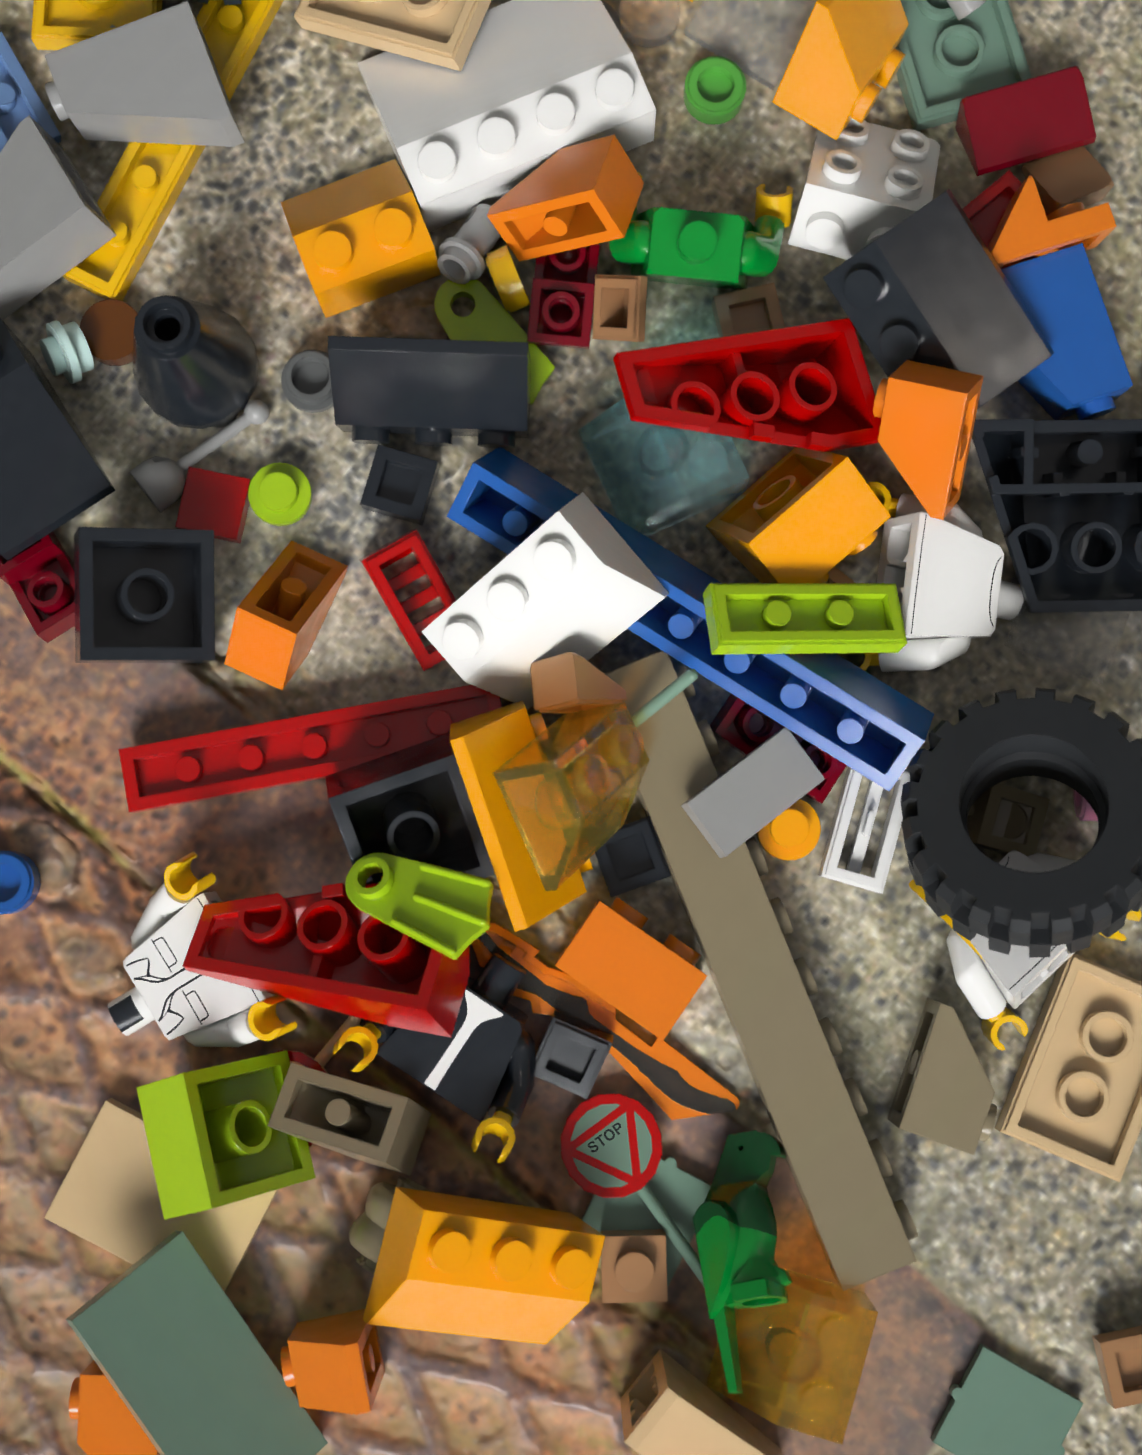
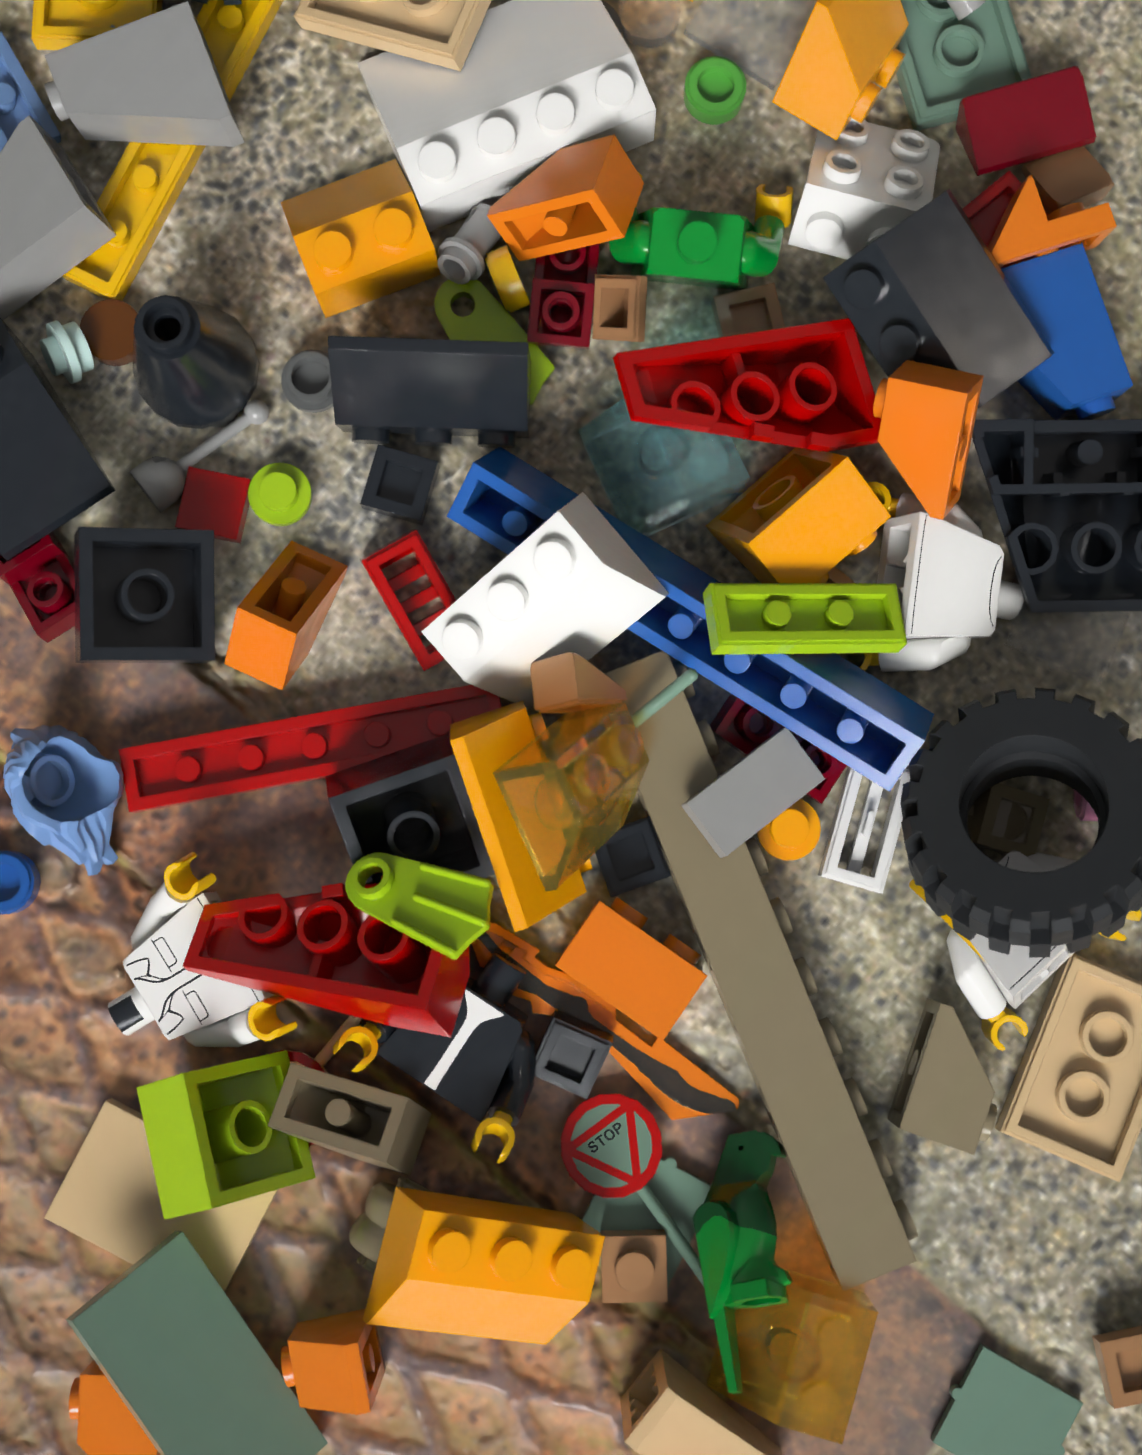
none -> medium blue hair [3,725,124,876]

